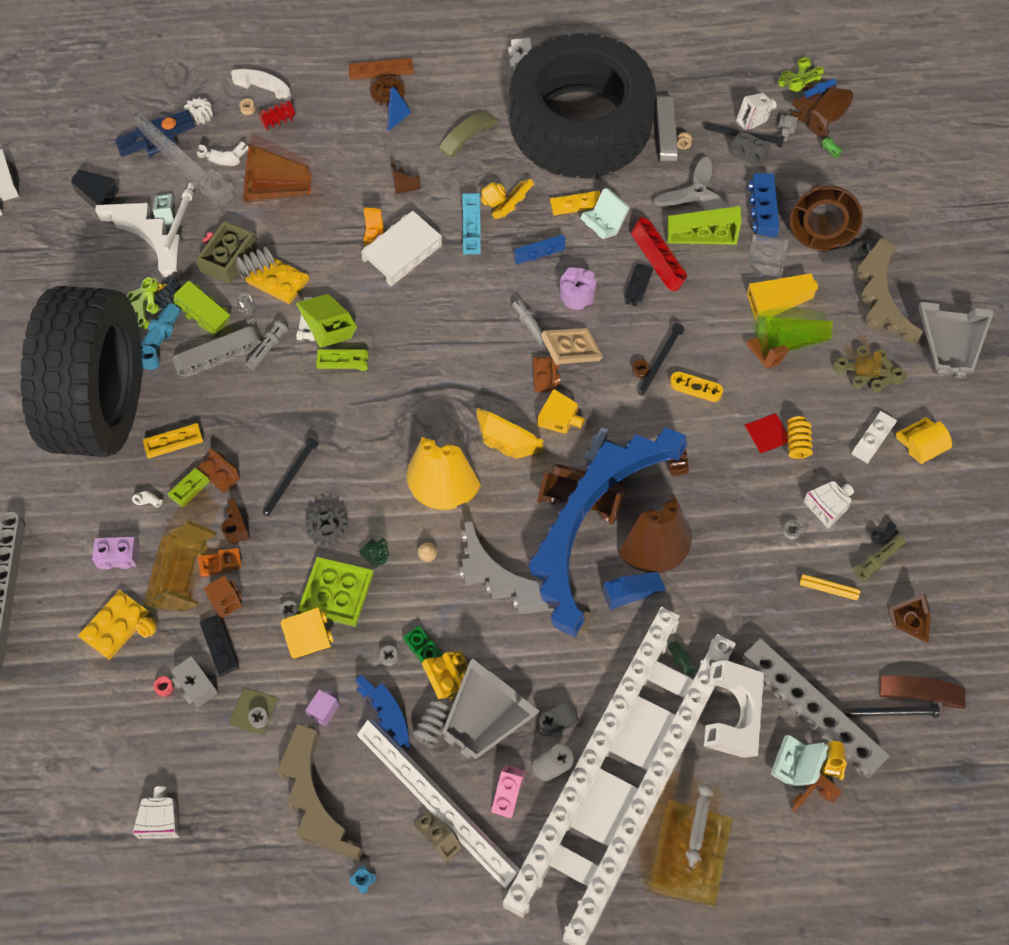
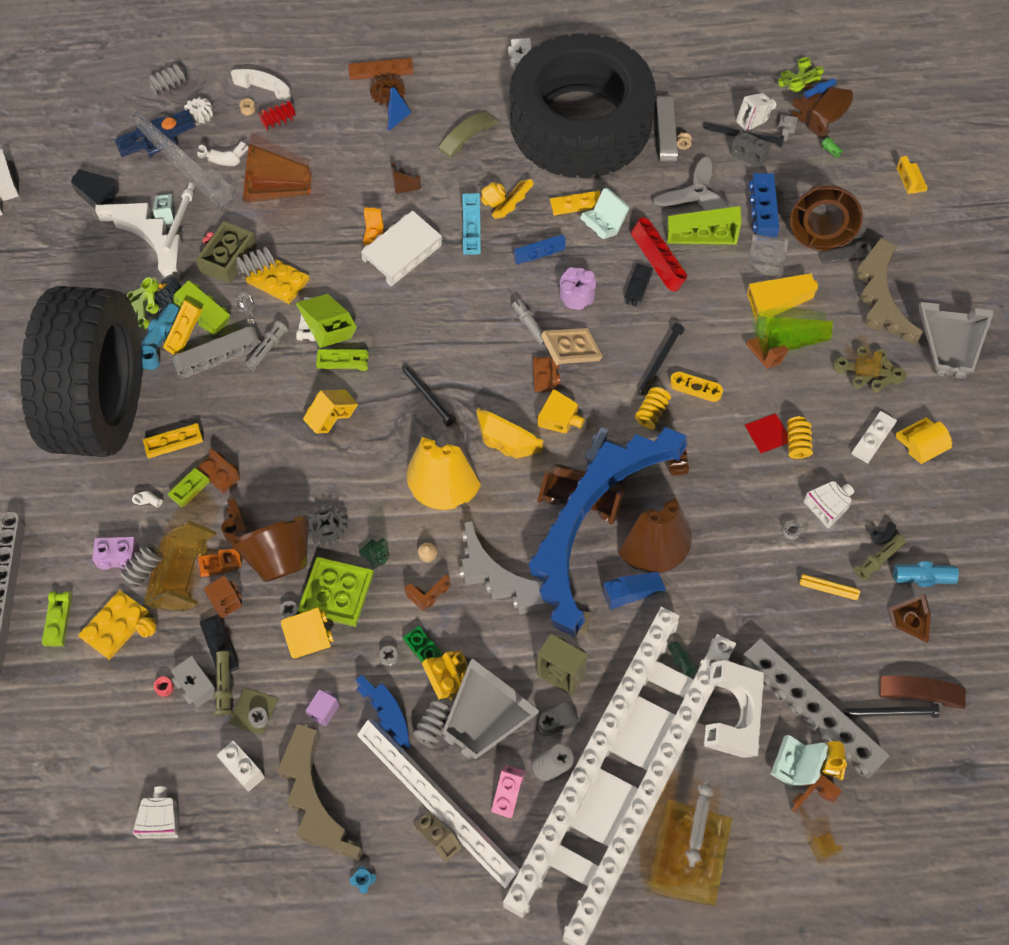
black bar [263,438,319,516] -> none
reddish brown bush [632,360,649,378] -> none
none -> lime plate [42,591,72,646]
none -> light grey piece [120,544,164,587]
none -> light grey piece [149,64,186,96]
none -> yellow plate [163,300,202,356]
none -> olive pin [214,651,233,716]
none -> white brick [217,741,265,792]
none -> reddish brown cone [231,515,309,582]
none -> yellow brick [303,389,358,434]
none -> black bar [402,366,456,426]
none -> dark orange bracket [404,574,451,611]
none -> olive brick [537,634,587,696]
none -> yellow piece [635,387,671,430]
none -> clear yellow panel [808,833,843,864]
none -> dark azure piece [893,561,959,587]
none -> yellow panel [896,156,928,194]

